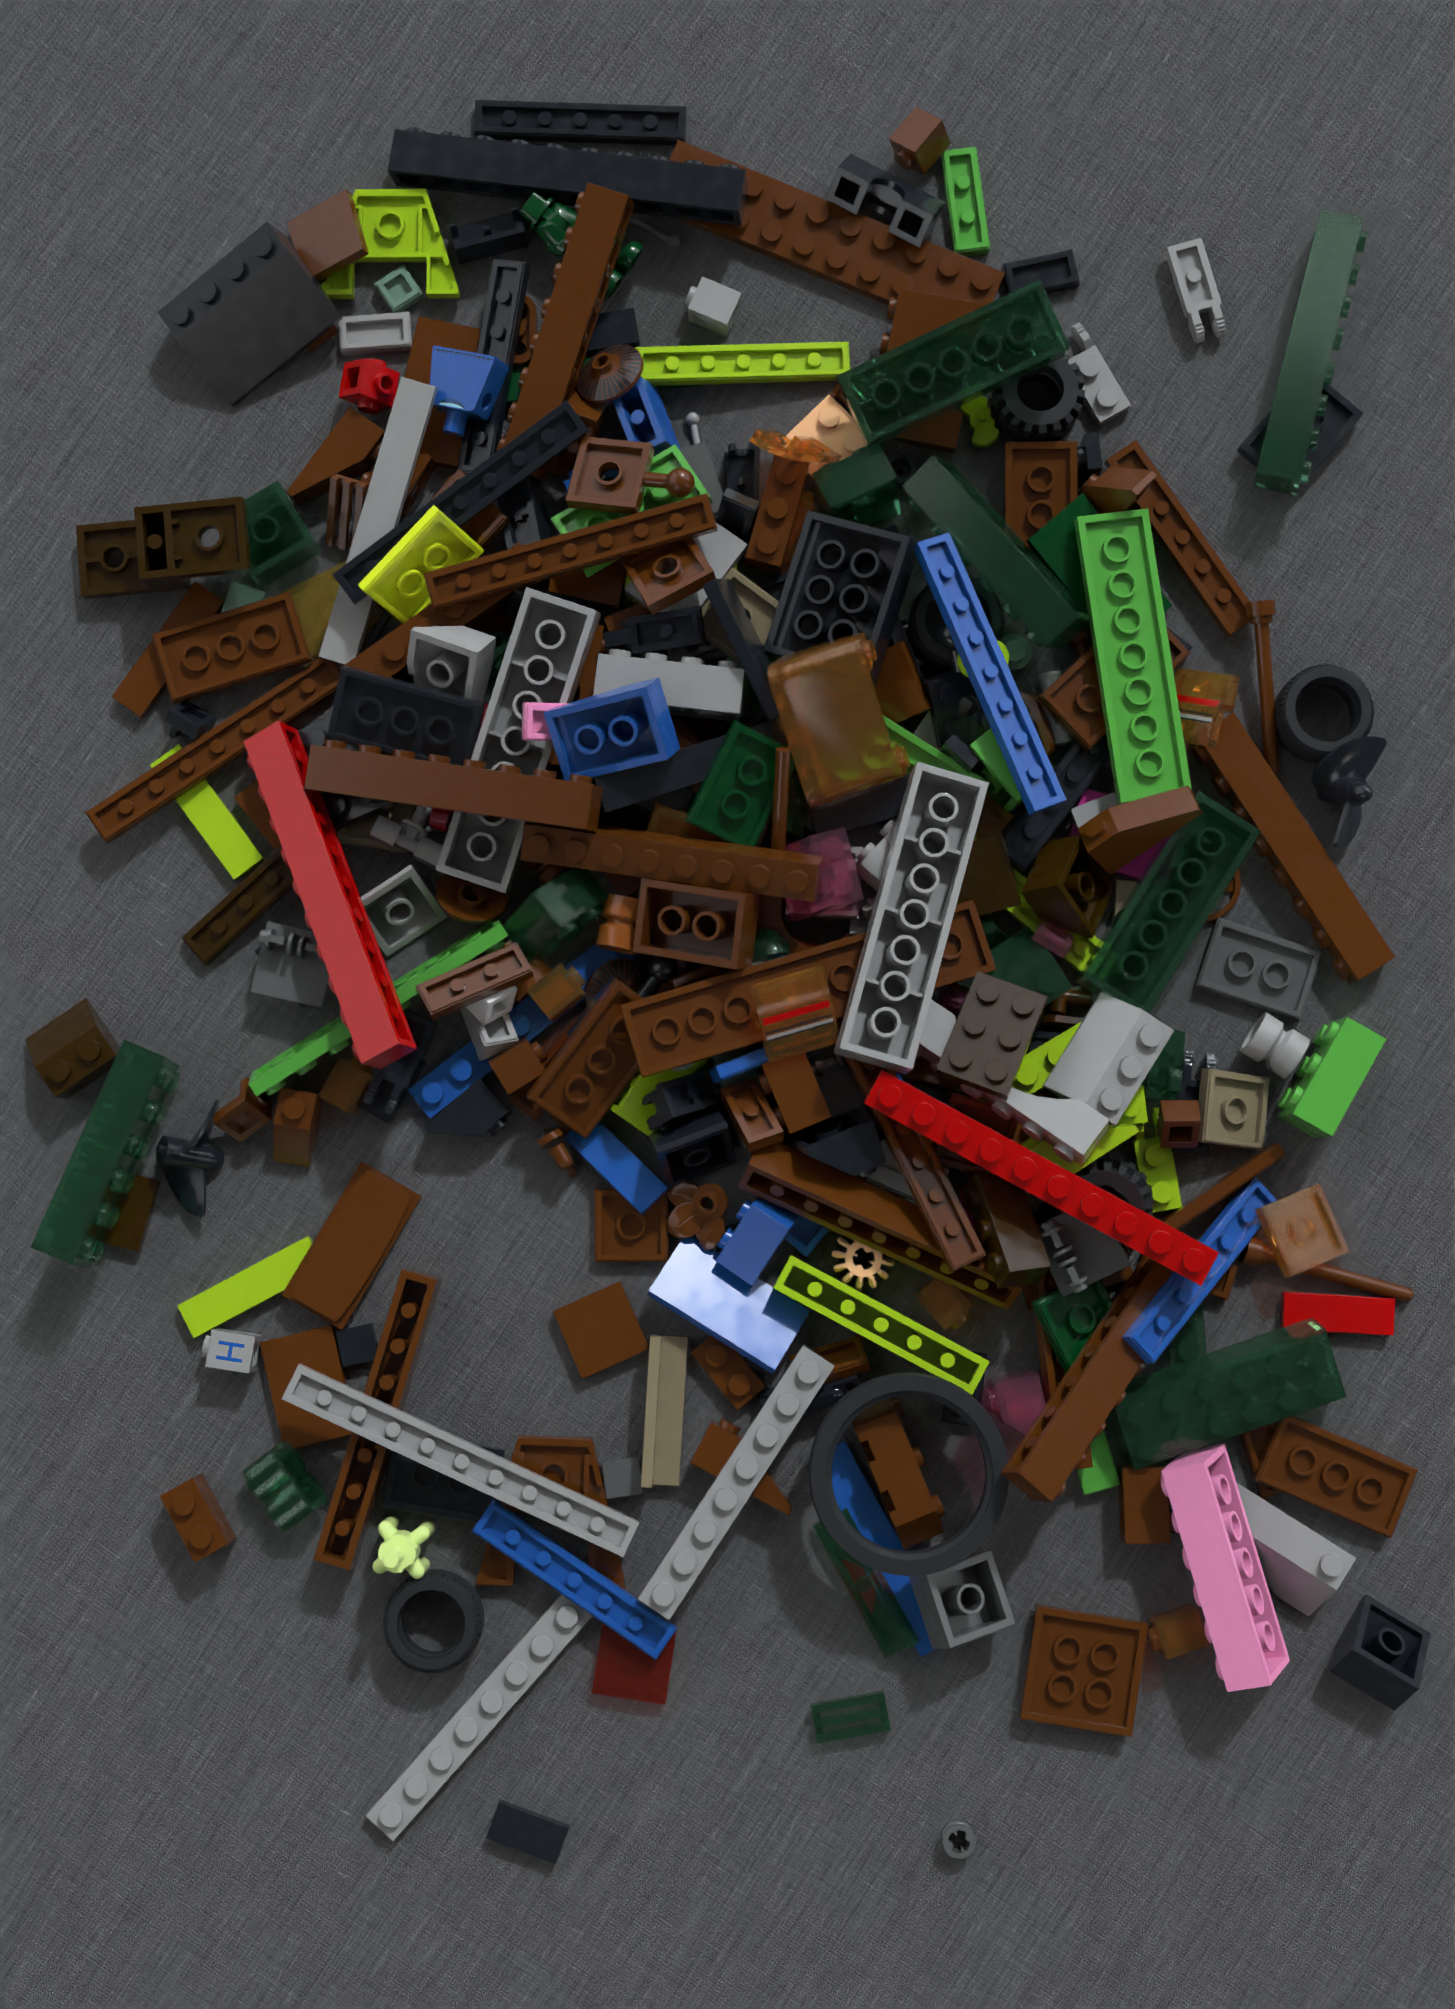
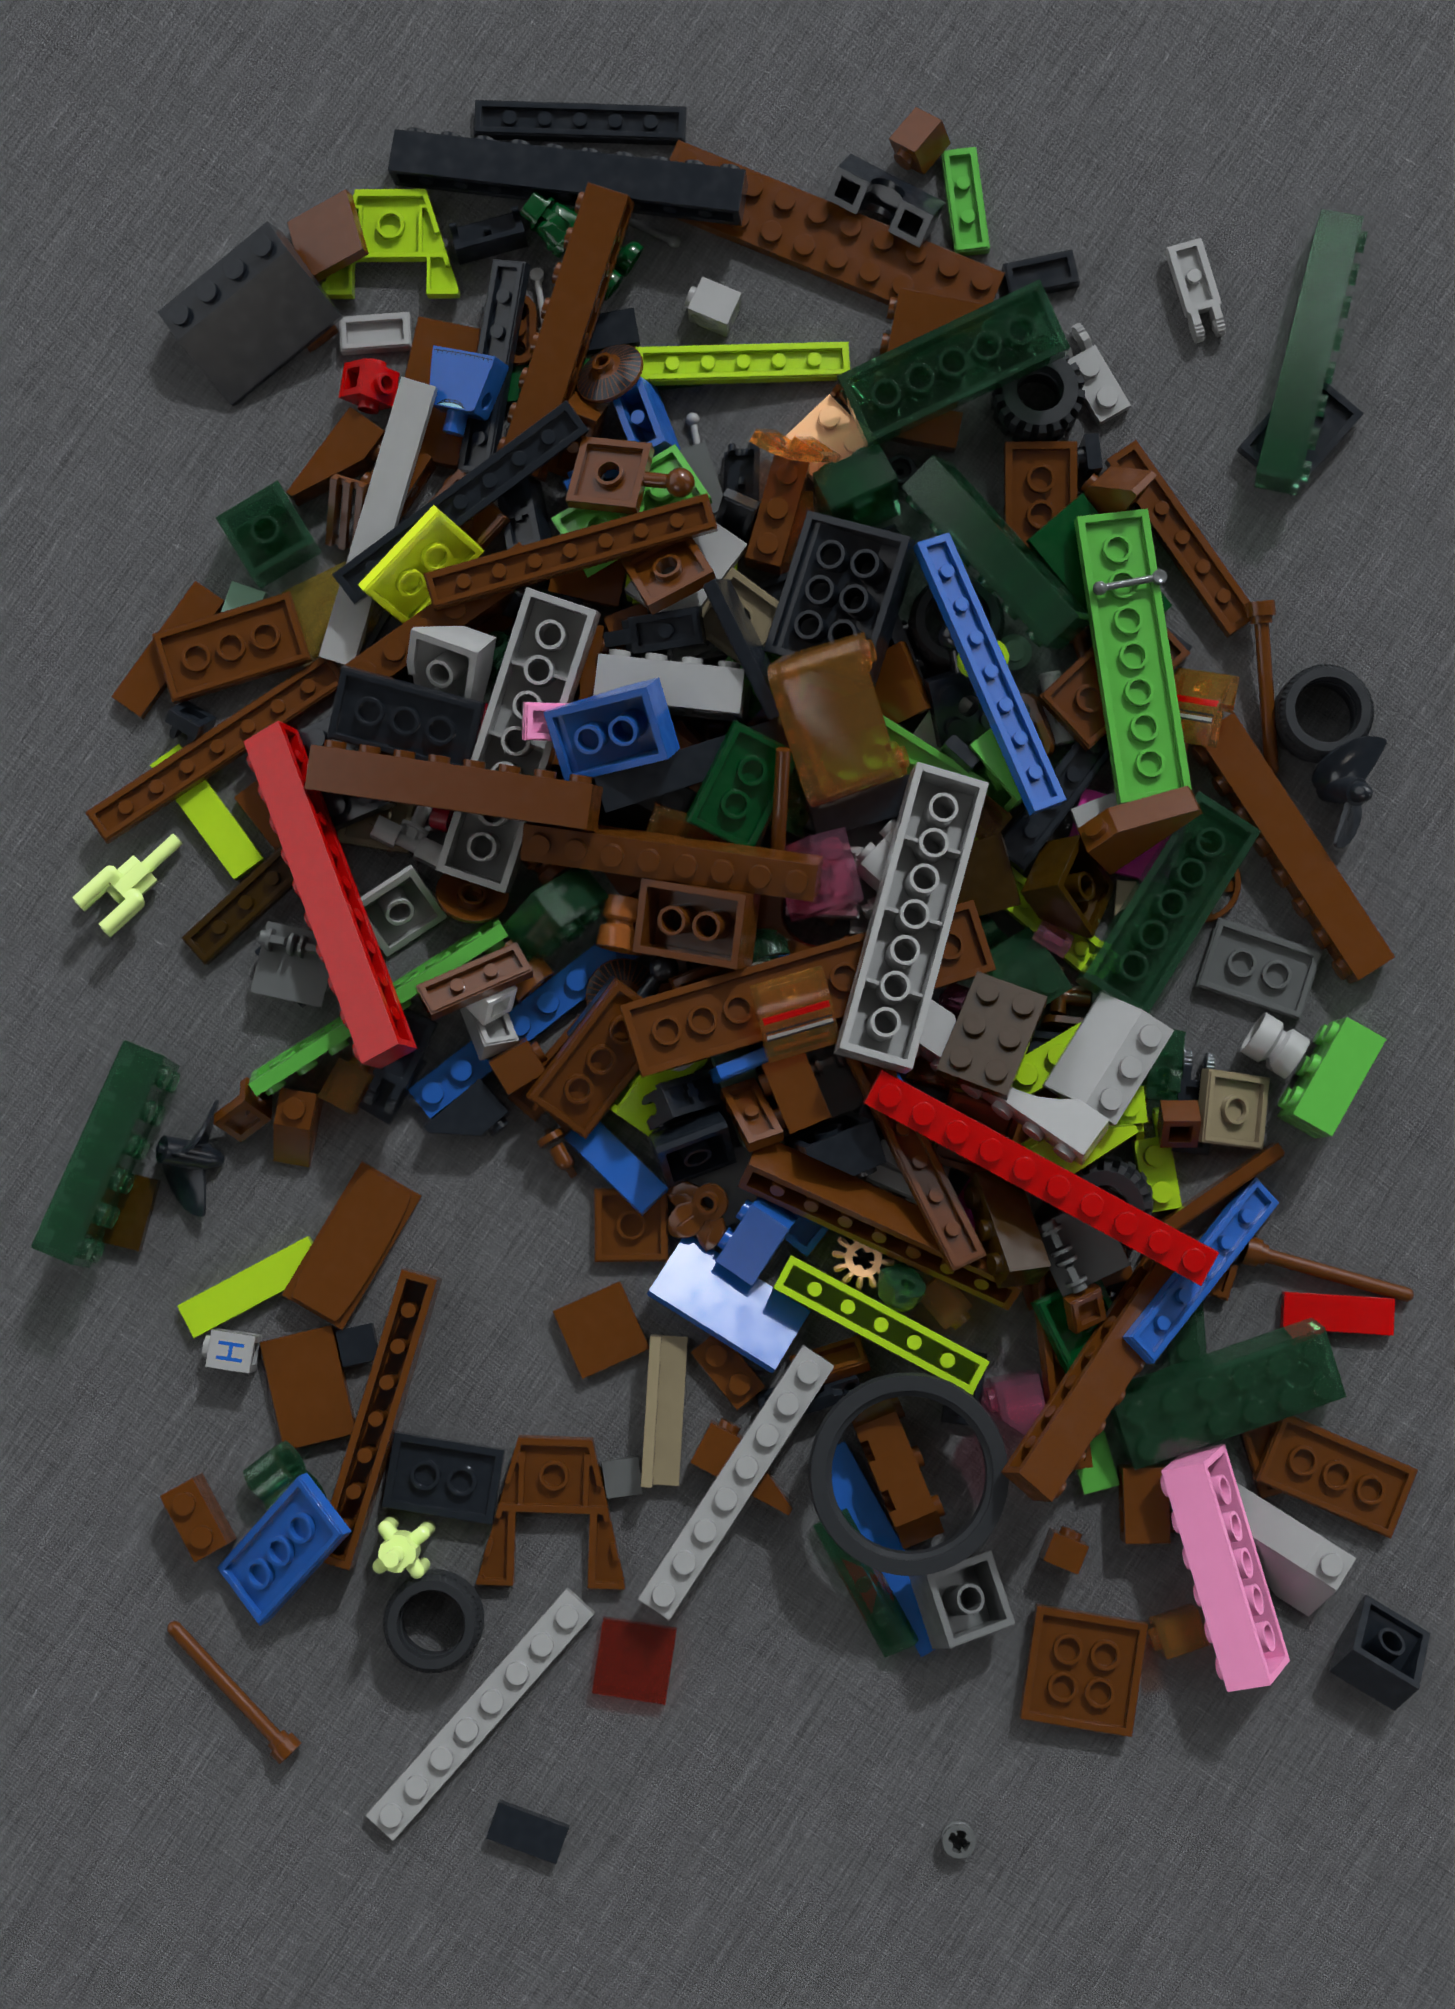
dark brown slope [25,998,127,1099] -> none
dark brown bracket [76,496,251,599] -> none
light grey plate [282,1363,639,1557] -> none
sand green tile [374,264,424,313] -> none
blue tile [472,1499,677,1660] -> none
clear orange brick [527,963,586,1022] -> none
clear green tile [811,1690,891,1744] -> none
lime piece [960,395,1000,447] -> none
clear orange tile [1255,1183,1350,1278] -> none
none -> yellowish green plant [72,833,183,938]
none -> reddish brown piece [167,1621,302,1765]
none -> blue tile [217,1473,352,1626]
none -> light grey hinge [530,268,544,333]
none -> clear green piece [877,1262,926,1312]
none -> reddish brown plate [1039,1526,1089,1575]
none -> reddish brown tile [1063,1283,1107,1334]
none -> dark grey hinge [1093,569,1167,596]

